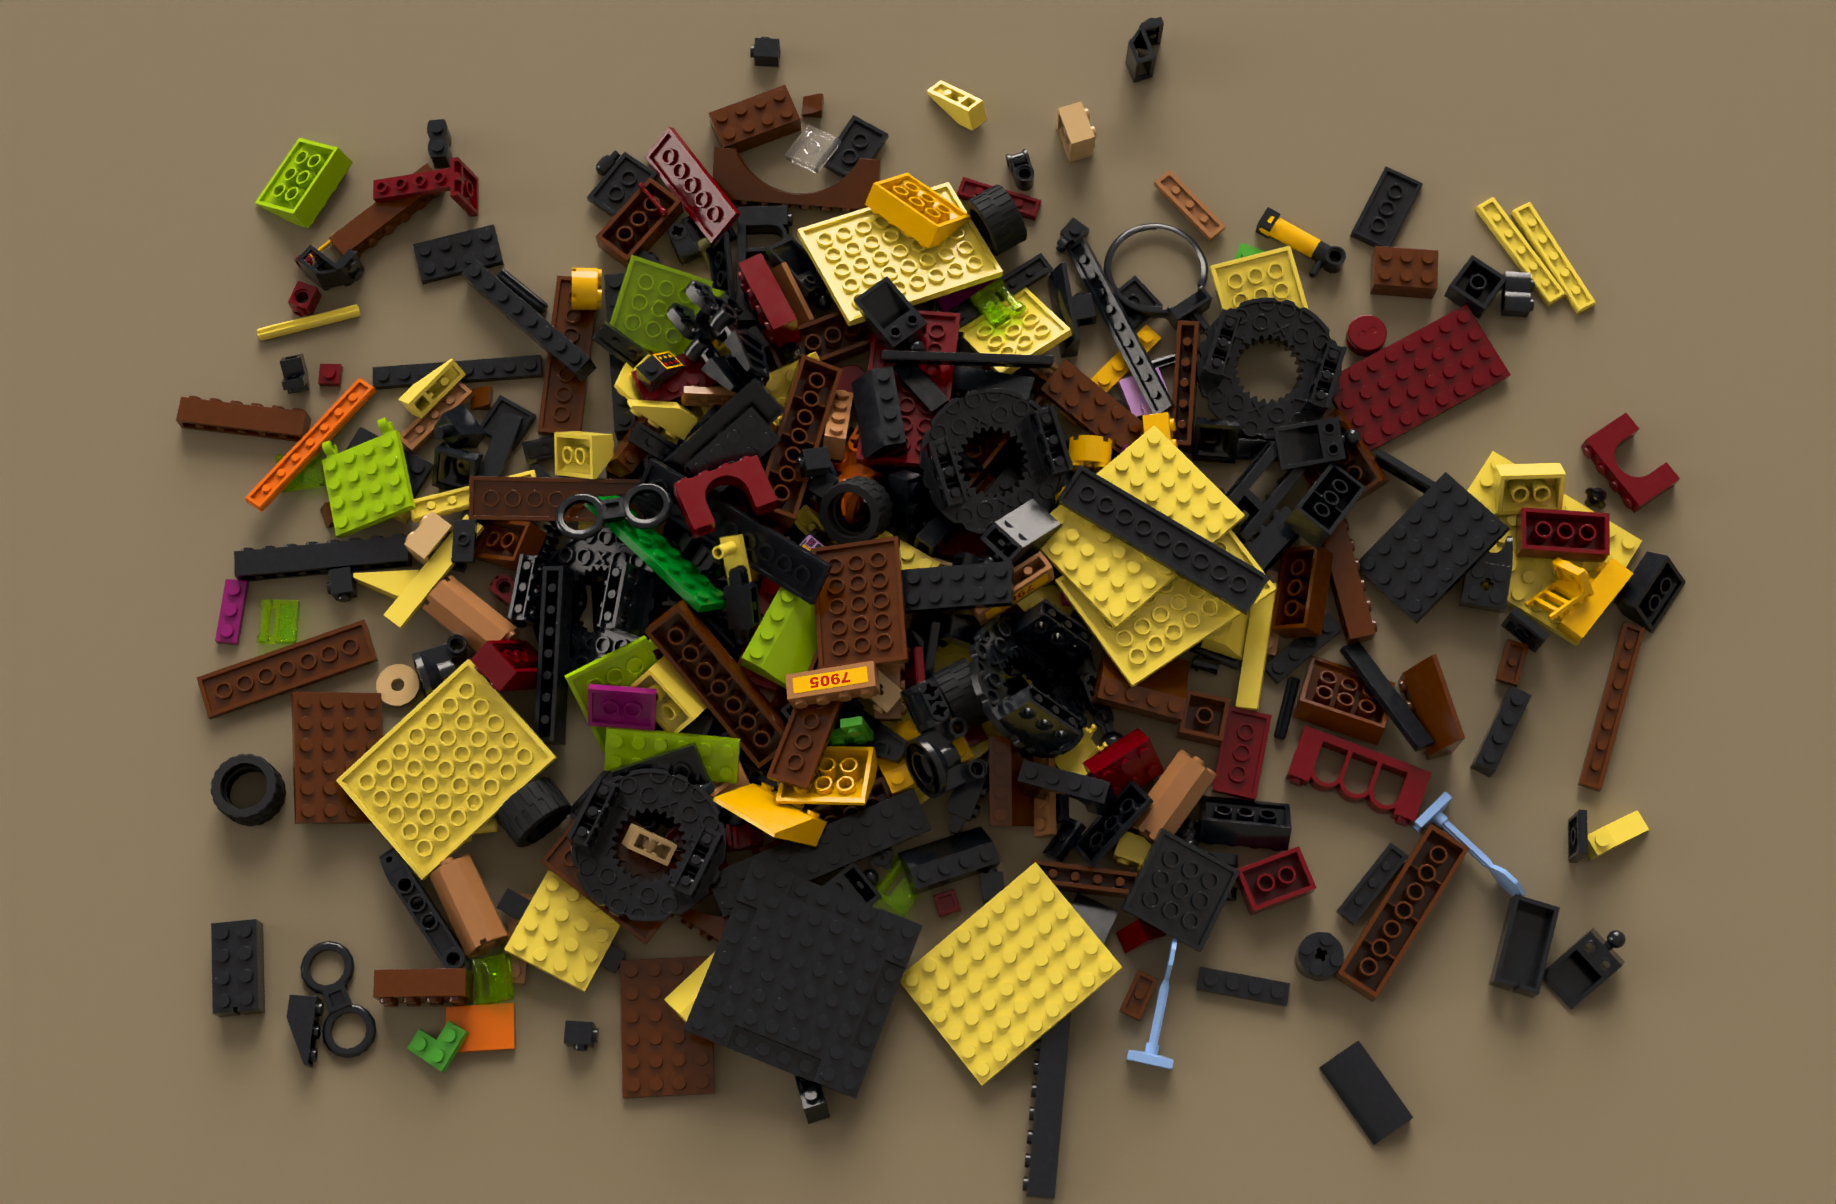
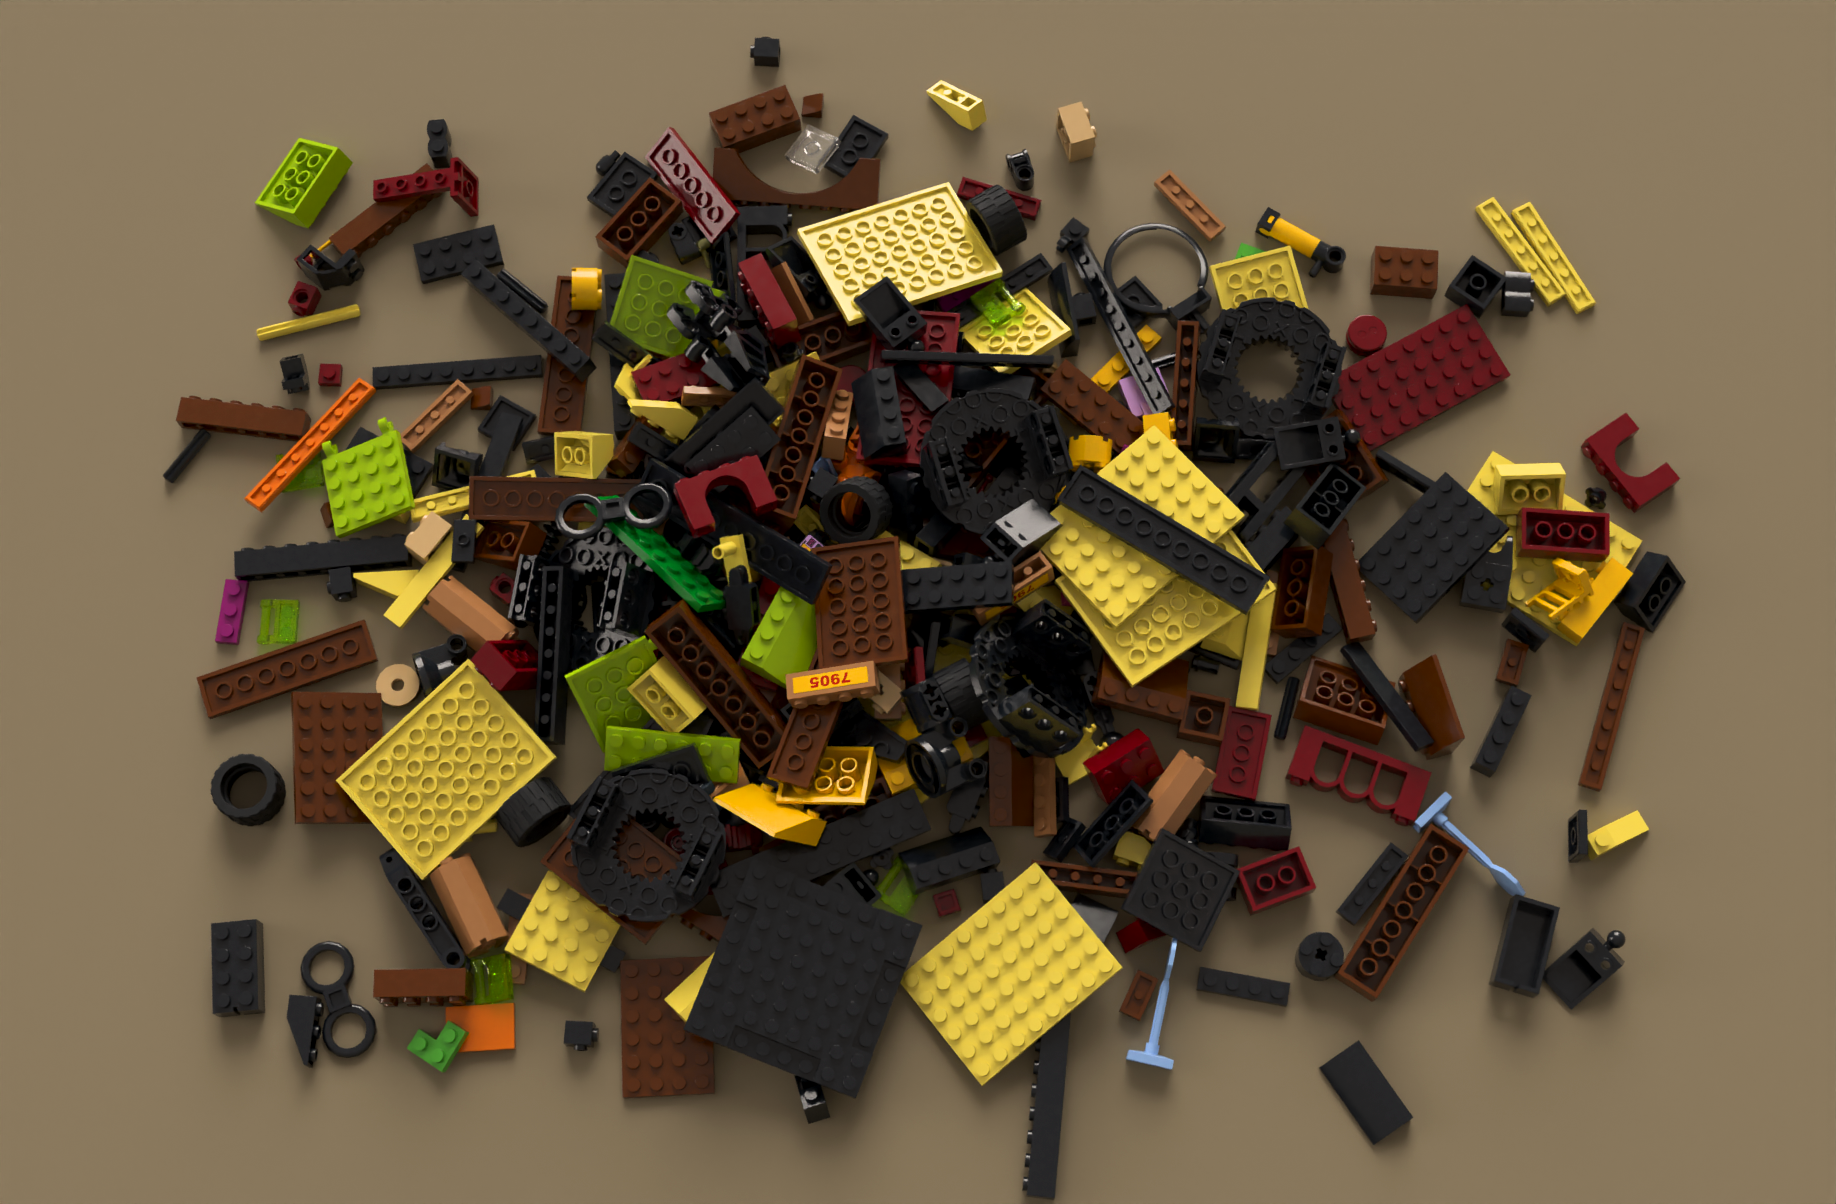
light yellow slope [398,359,466,419] -> none
black torso [433,404,487,449] -> none
magenta plate [588,684,657,731] -> none
tan brick [622,823,677,866] -> none
black slope [636,351,684,393] -> none
dark red hinge [638,182,668,216] -> none
black brick [796,446,832,478] -> none
bright green plate [828,716,874,746] -> none
yellow slope [865,173,971,248] -> none
black arch [1017,760,1115,818] -> none
black piece [1125,17,1164,83] -> none
black tile [1350,167,1423,248] -> none
none -> black axle [163,429,211,483]

